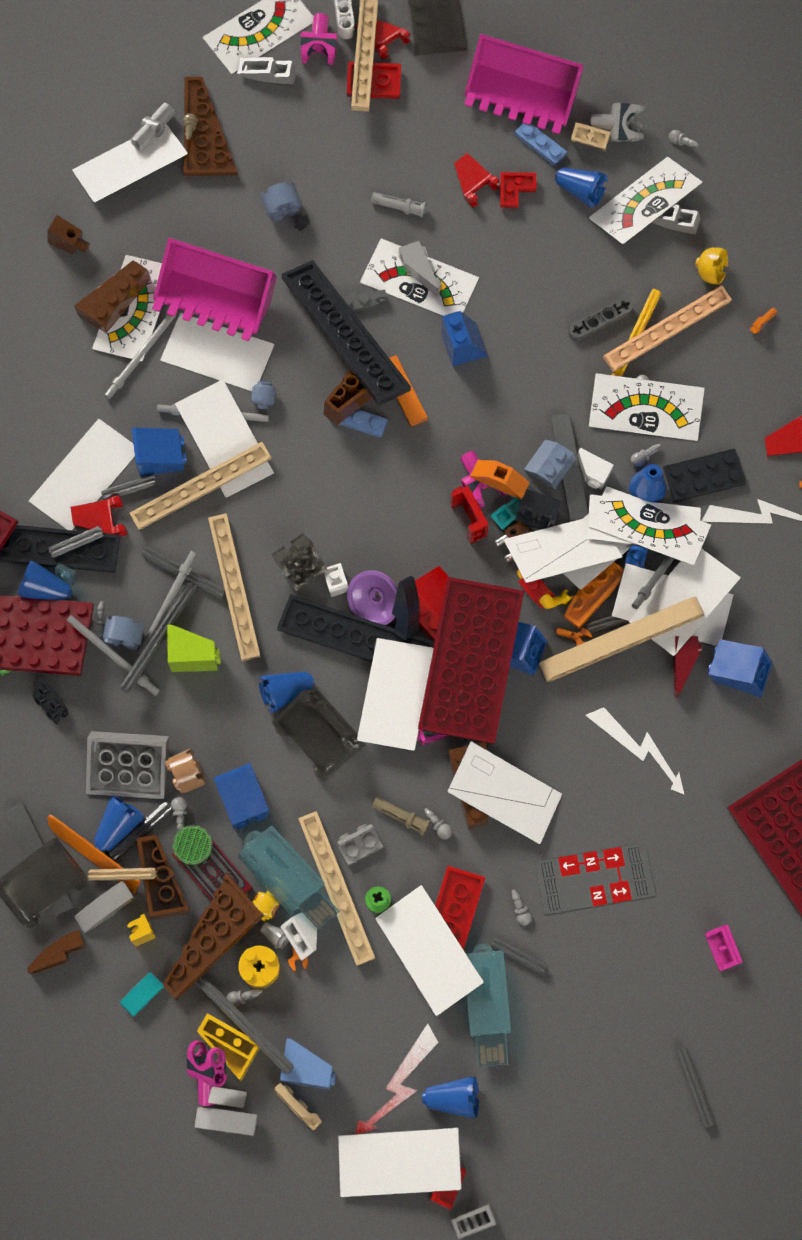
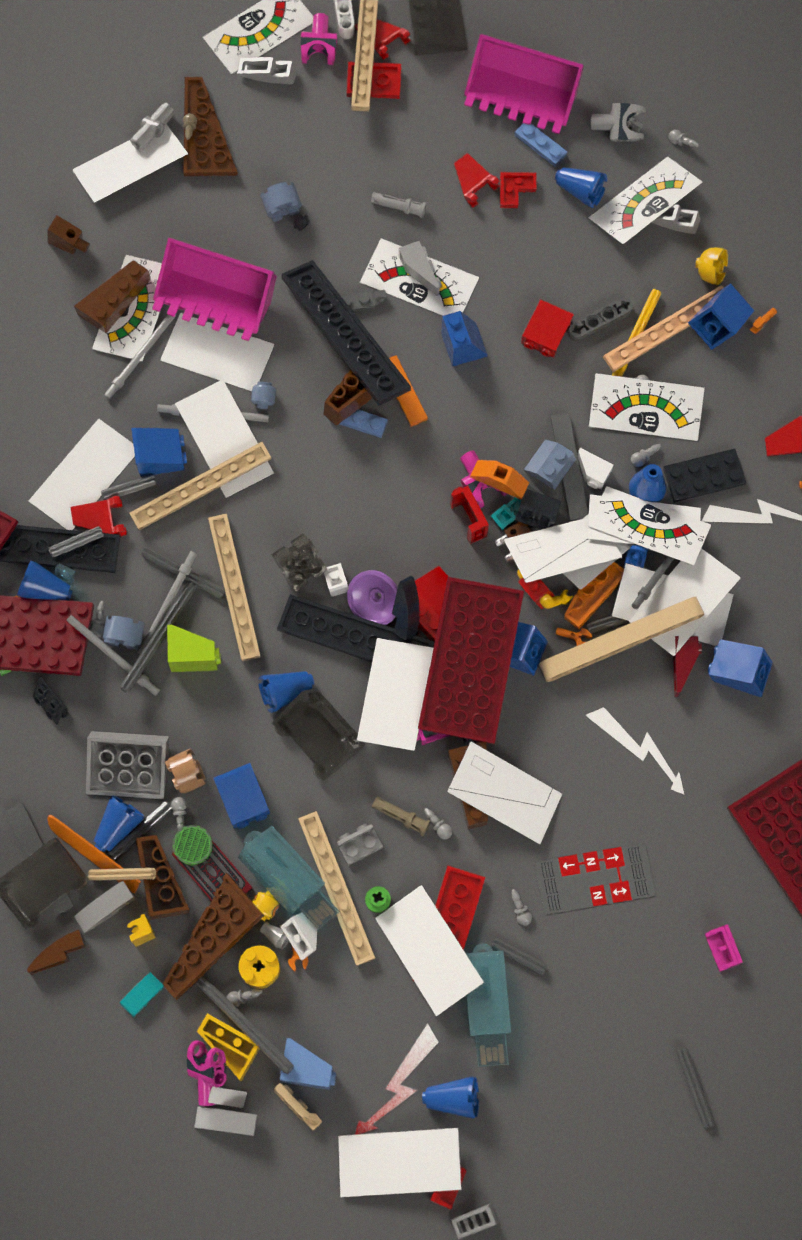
tan hinge [571,122,610,151] -> none
none -> red panel [521,299,574,358]
none -> blue slope [688,283,754,350]

